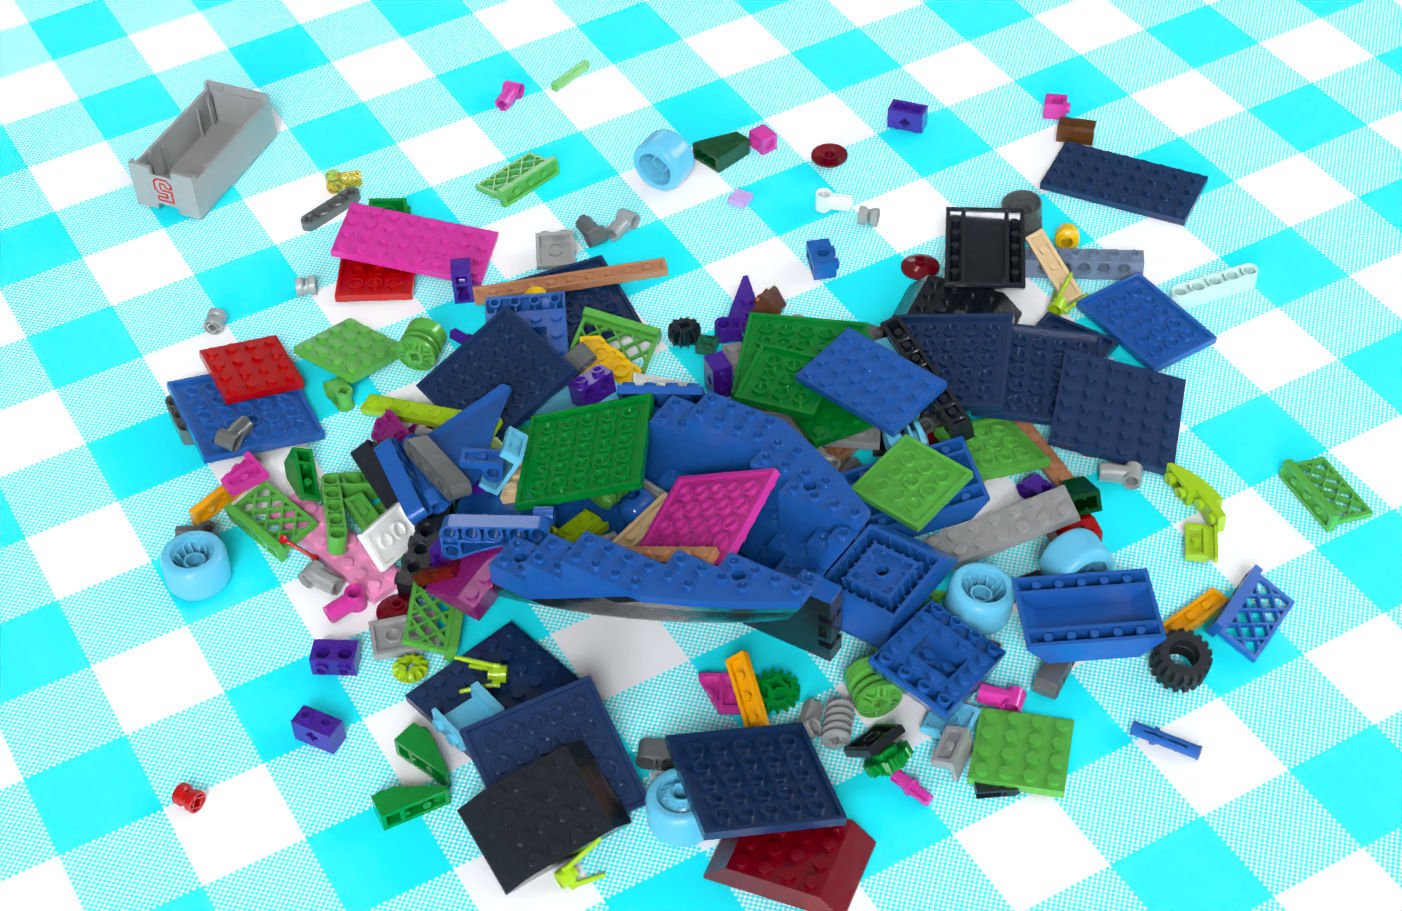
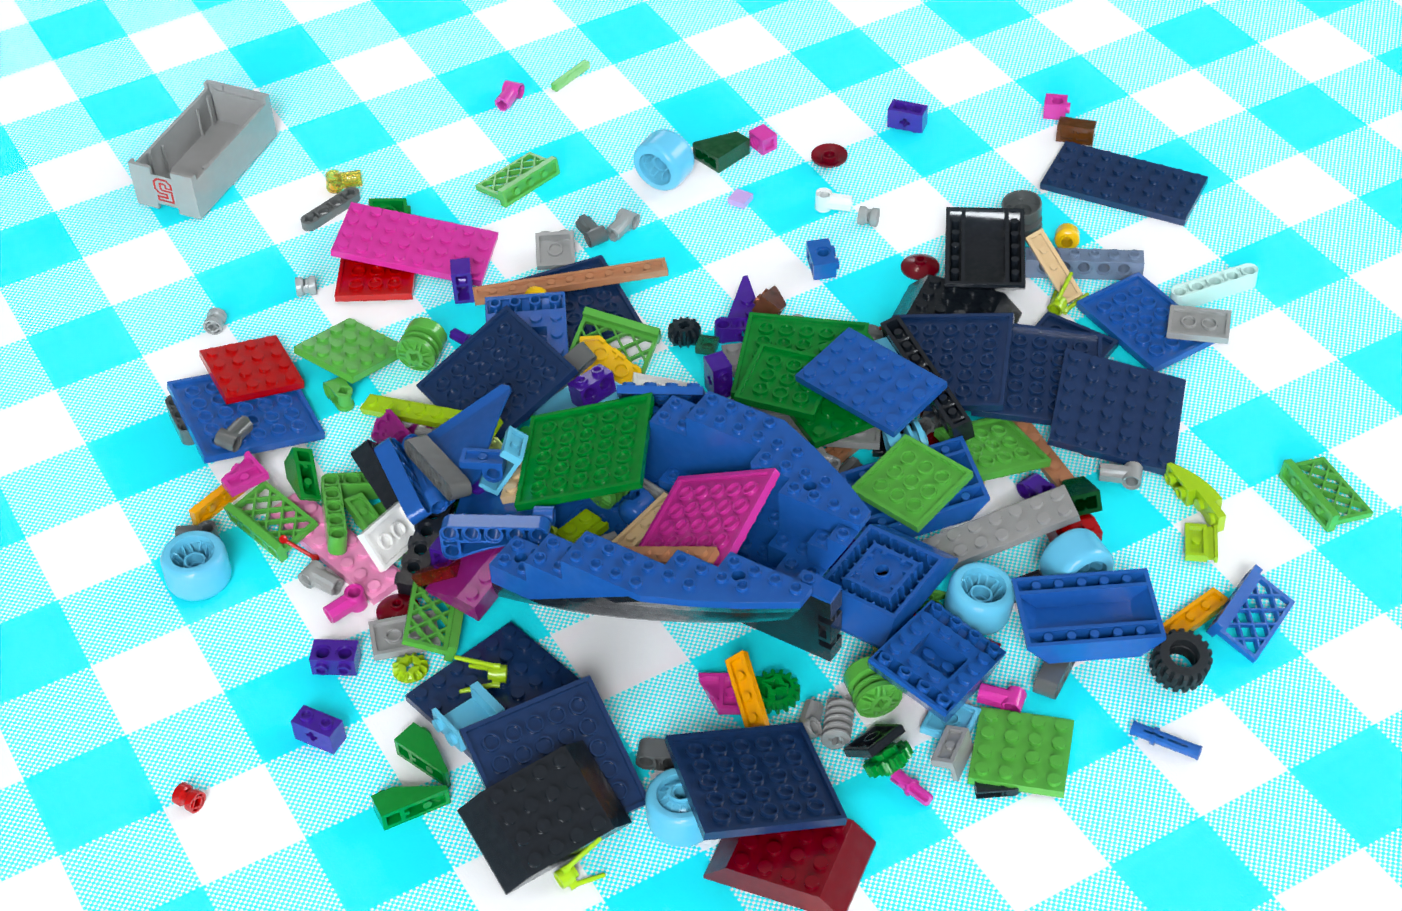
none -> light grey plate [1166,305,1232,344]

